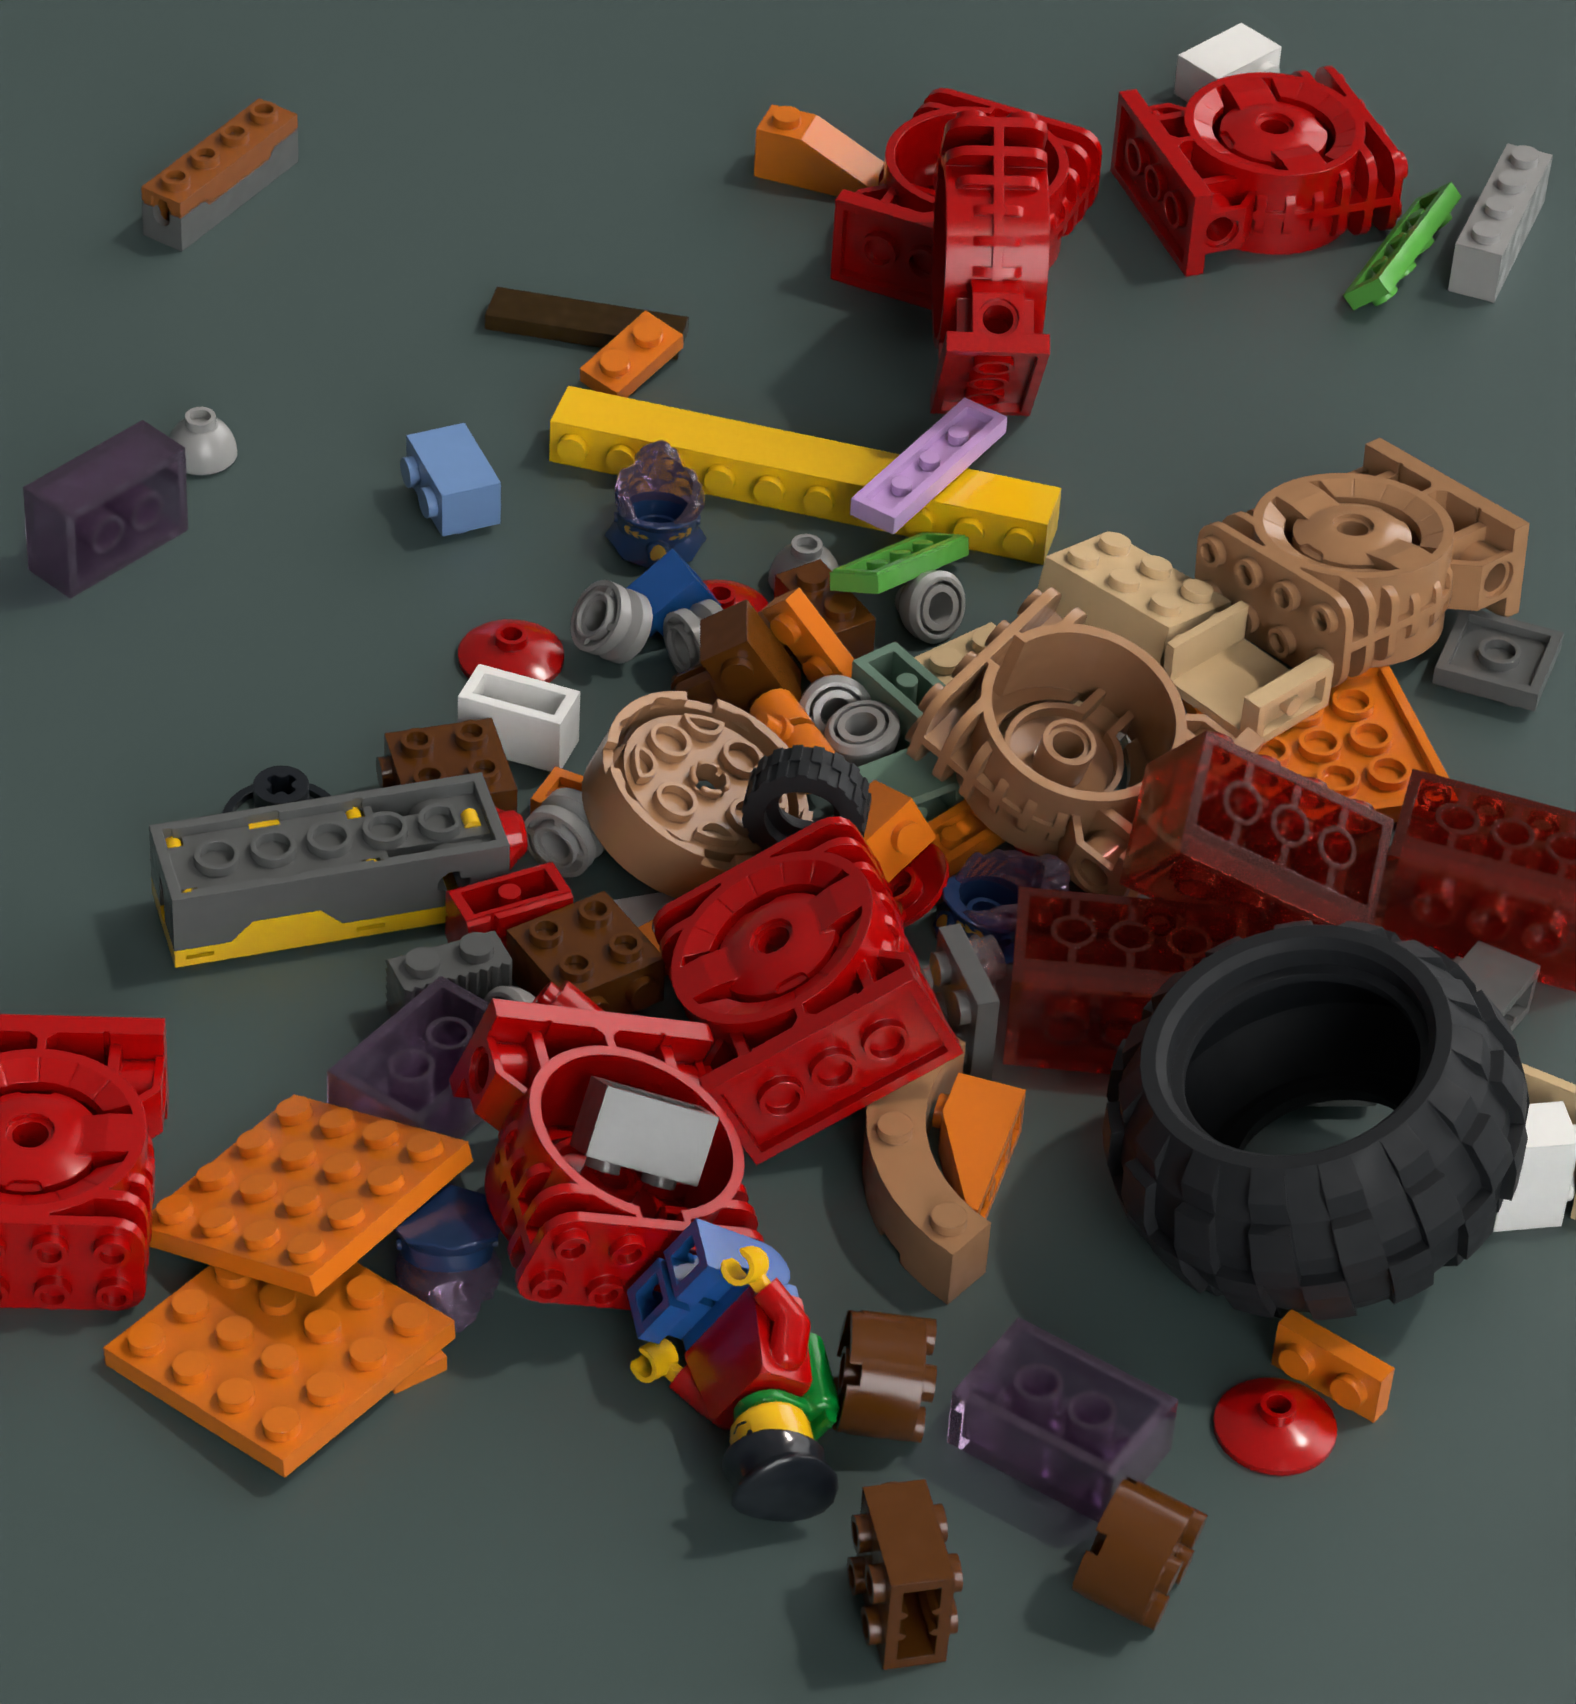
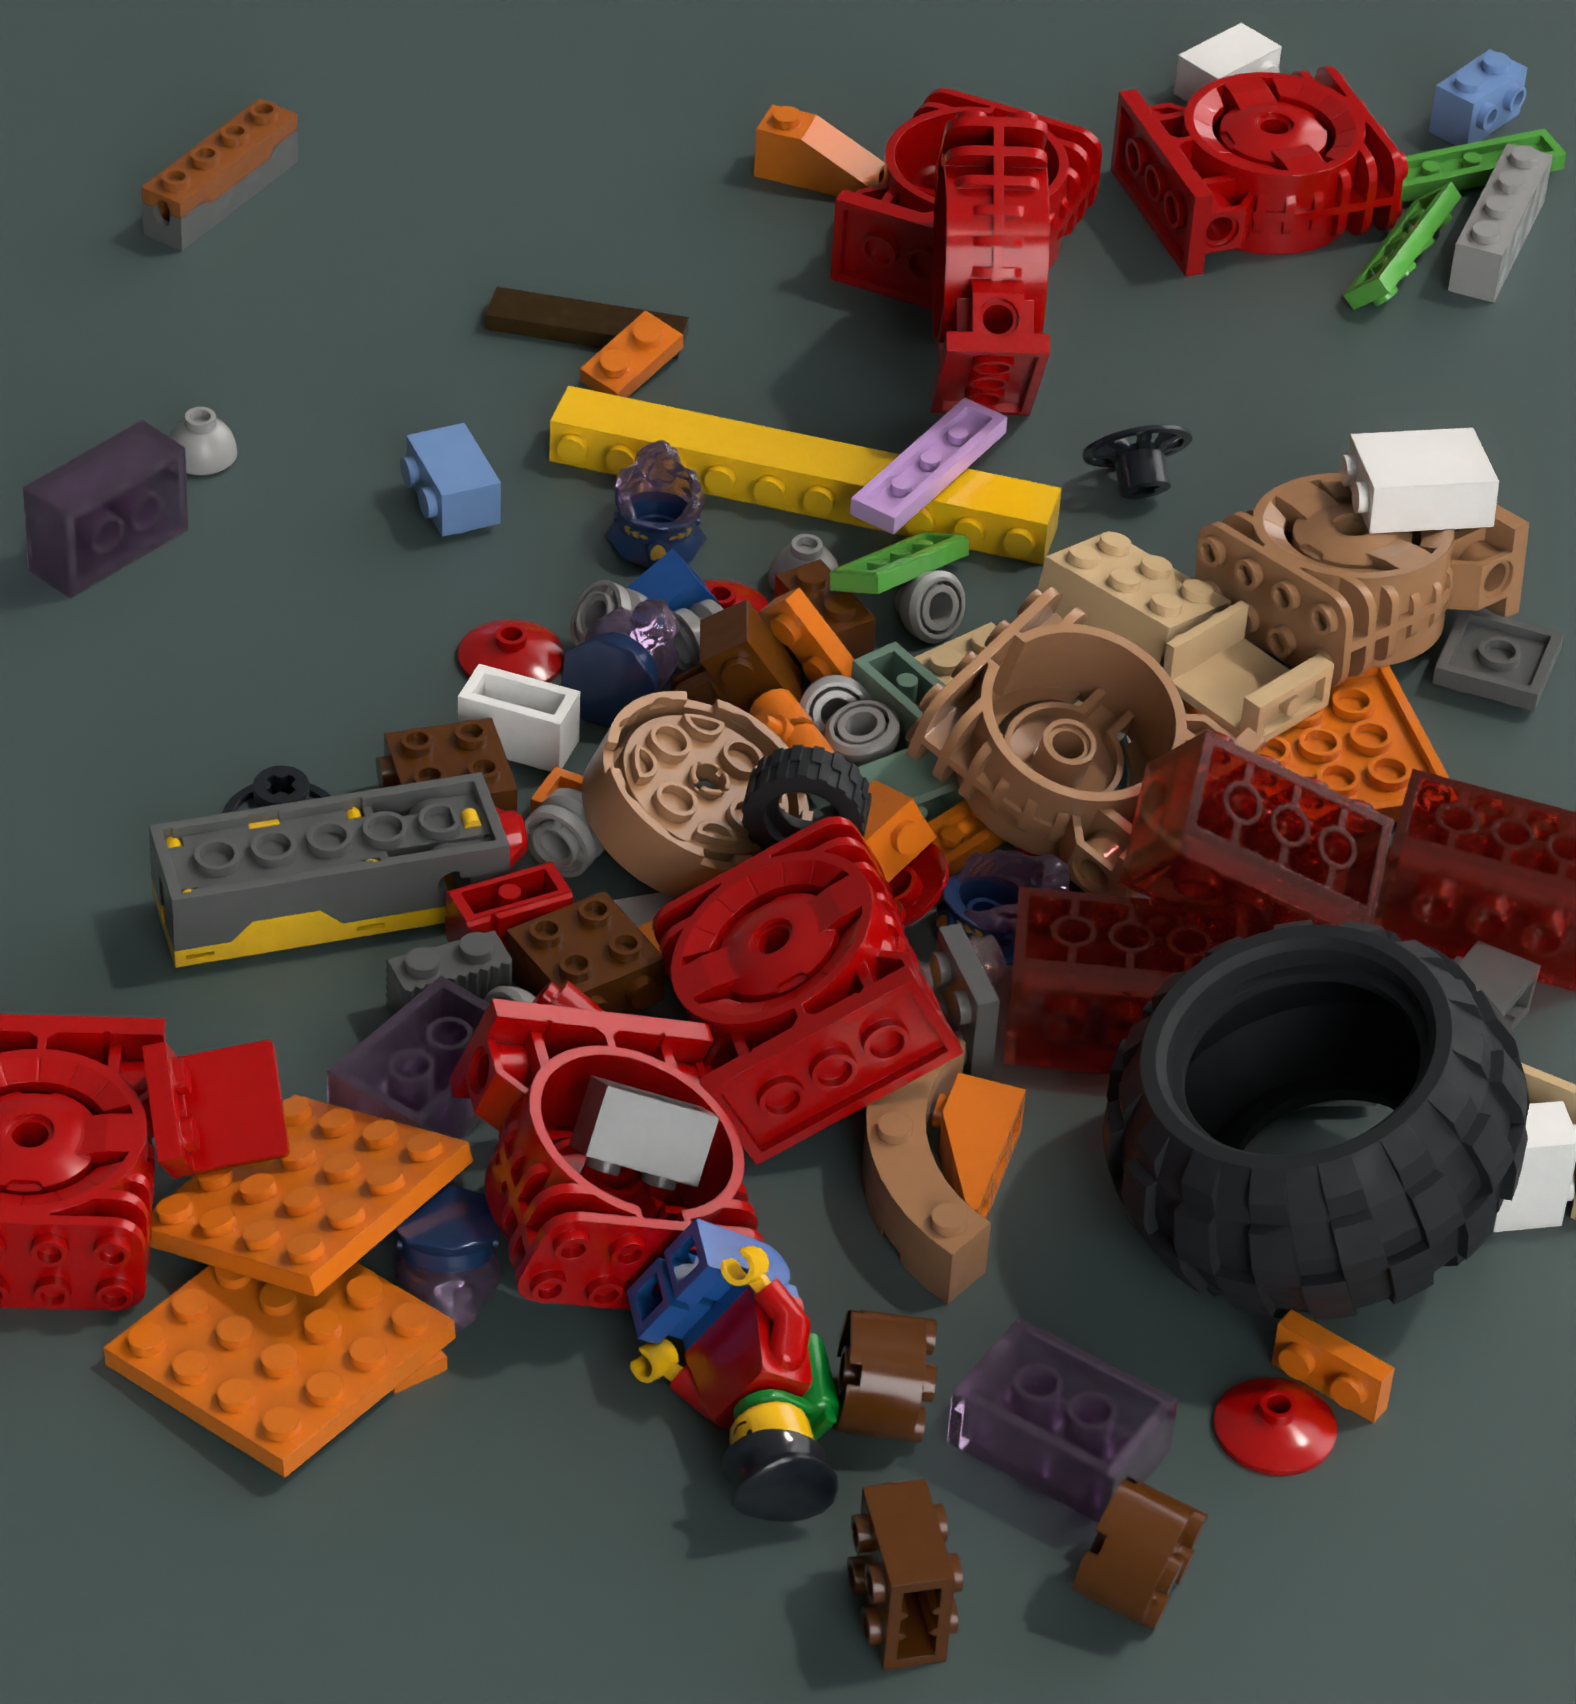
none -> red bracket [142,1040,290,1179]
none -> dark blue piece [561,599,679,728]
none -> black wheel [1082,425,1193,499]
none -> white brick [1340,428,1499,534]
none -> bright green plate [1400,128,1567,202]
none -> medium blue brick [1429,49,1528,146]

